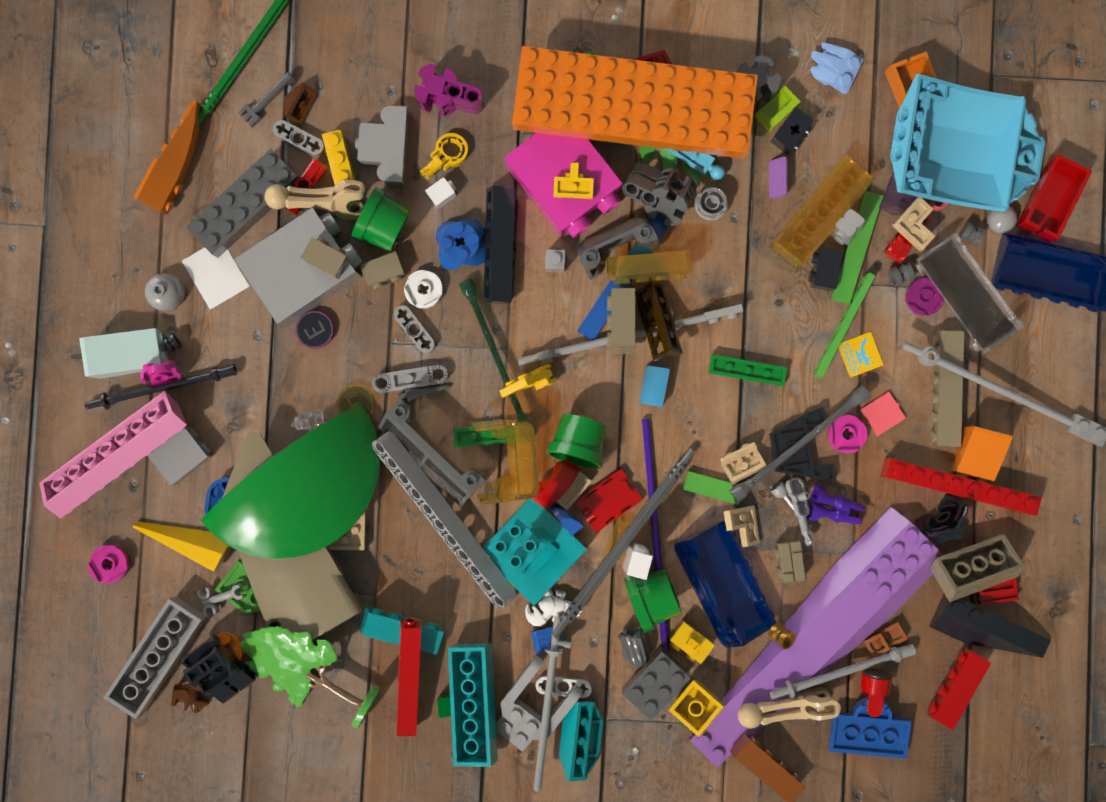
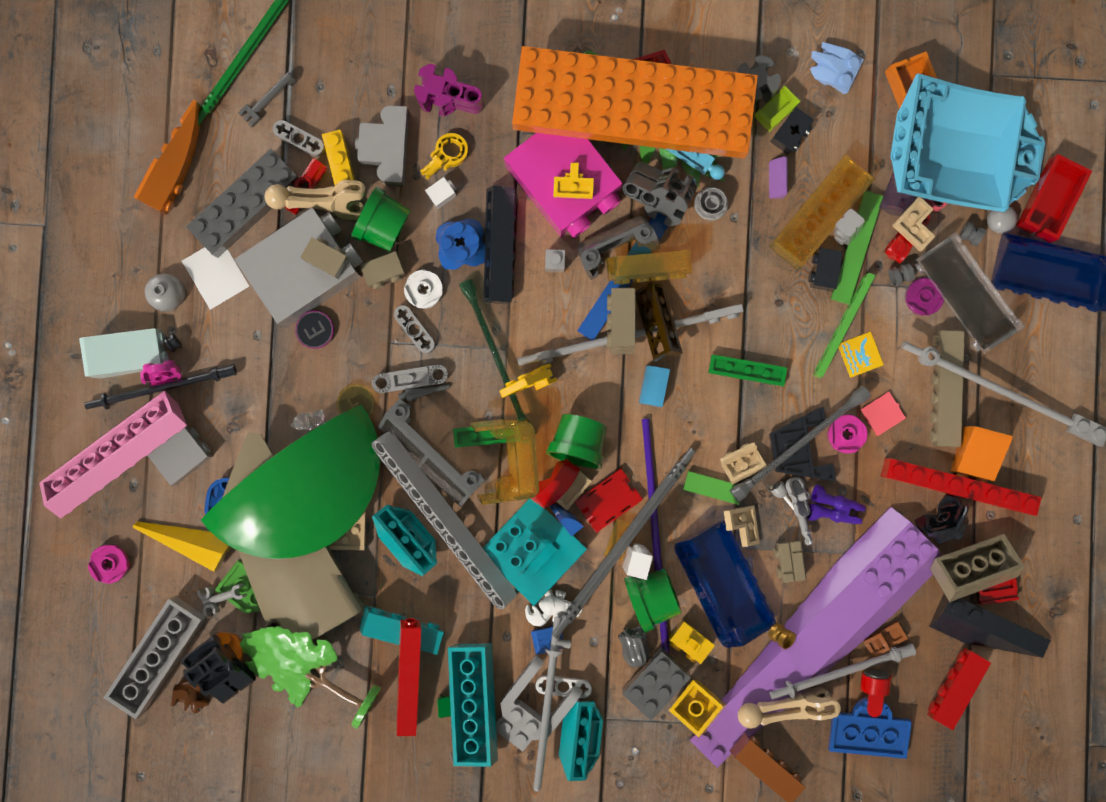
reddish brown slope [284,82,318,126] -> none
none -> teal wedge [372,504,437,576]

